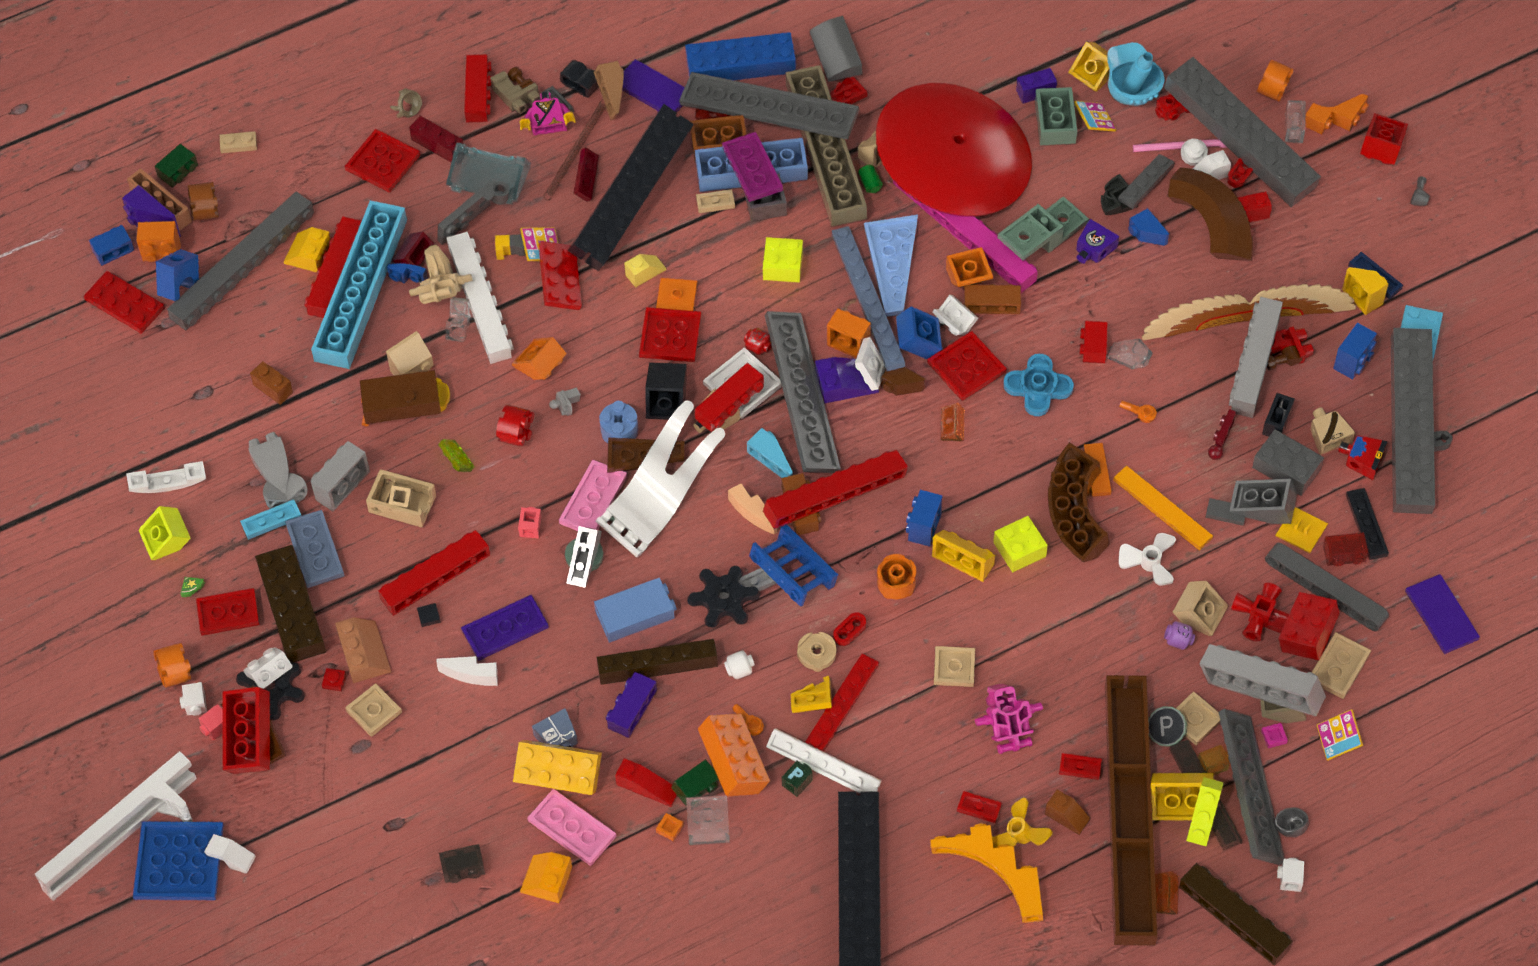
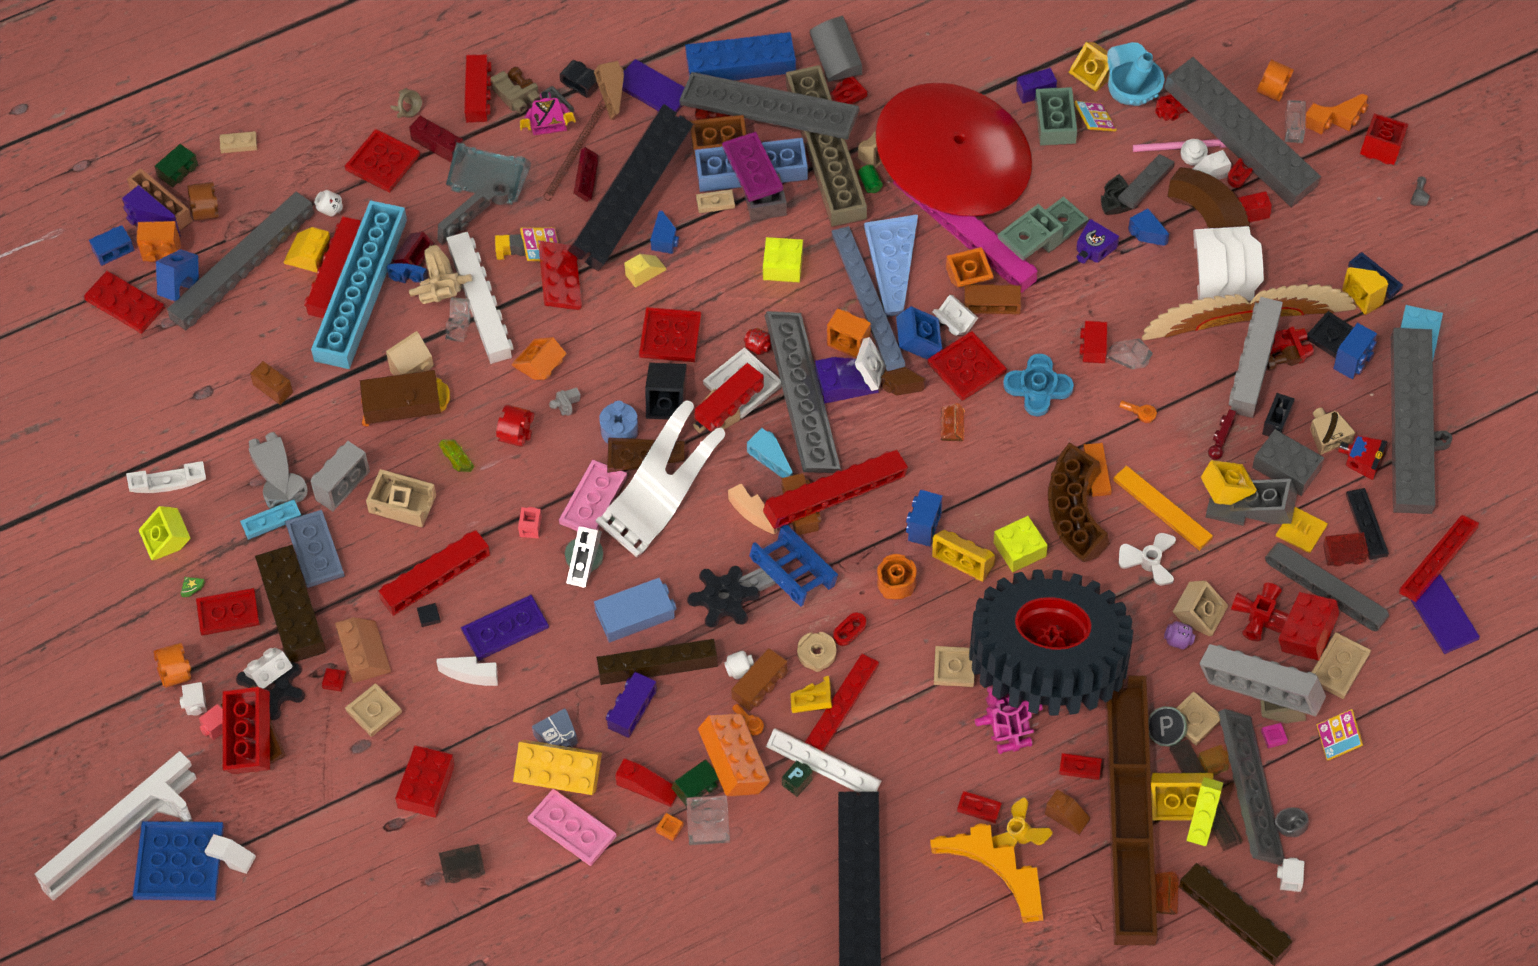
light orange slope [520,852,572,903] -> none
orange plate [656,278,697,311] -> none
none -> white head [315,190,343,217]
none -> red brick [395,745,455,818]
none -> blue slope [651,210,679,254]
none -> dark orange brick [731,648,788,711]
none -> black wheel [969,569,1134,716]
none -> white slope [1193,226,1264,301]
none -> yellow slope [1201,460,1257,505]
none -> black plate [1307,311,1354,359]
none -> red plate [1399,515,1479,602]

